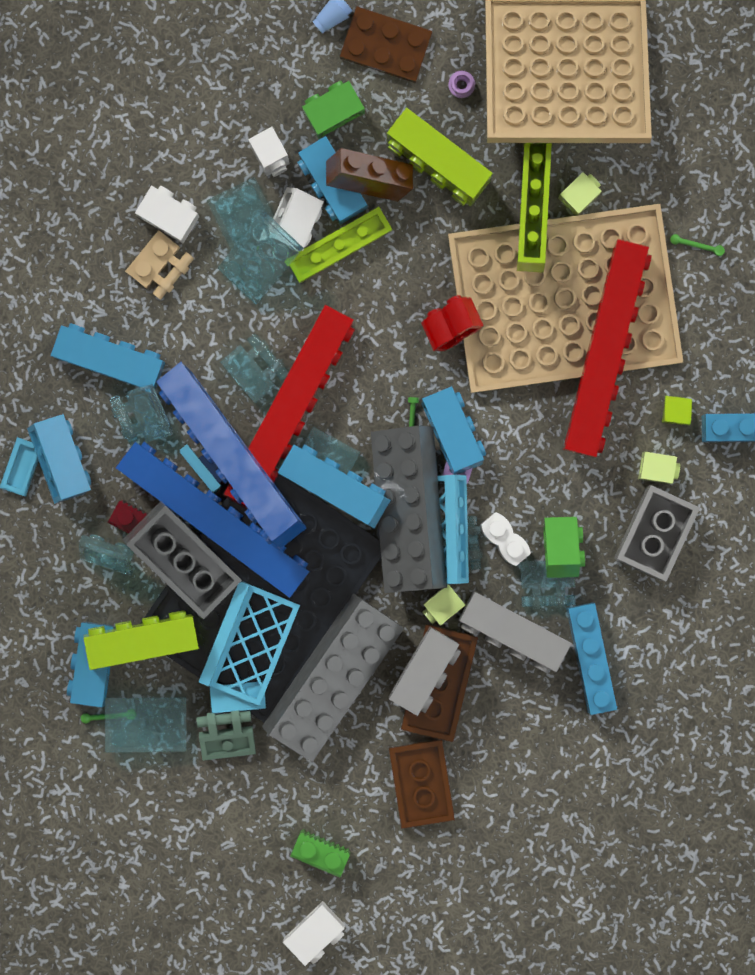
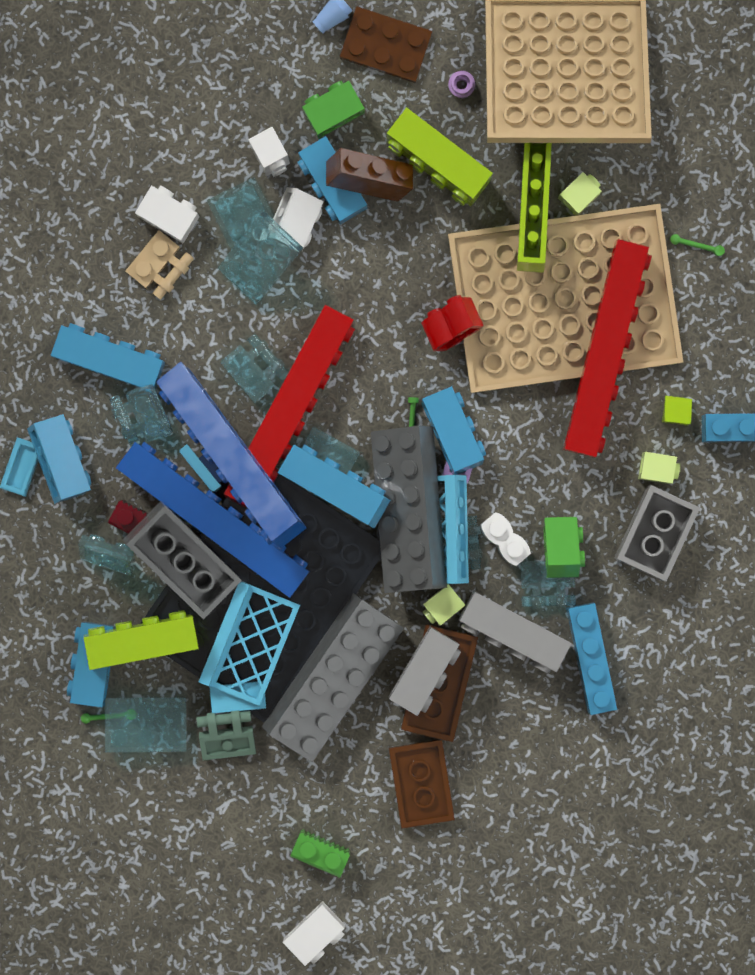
lime plate [286,207,392,283] -> none

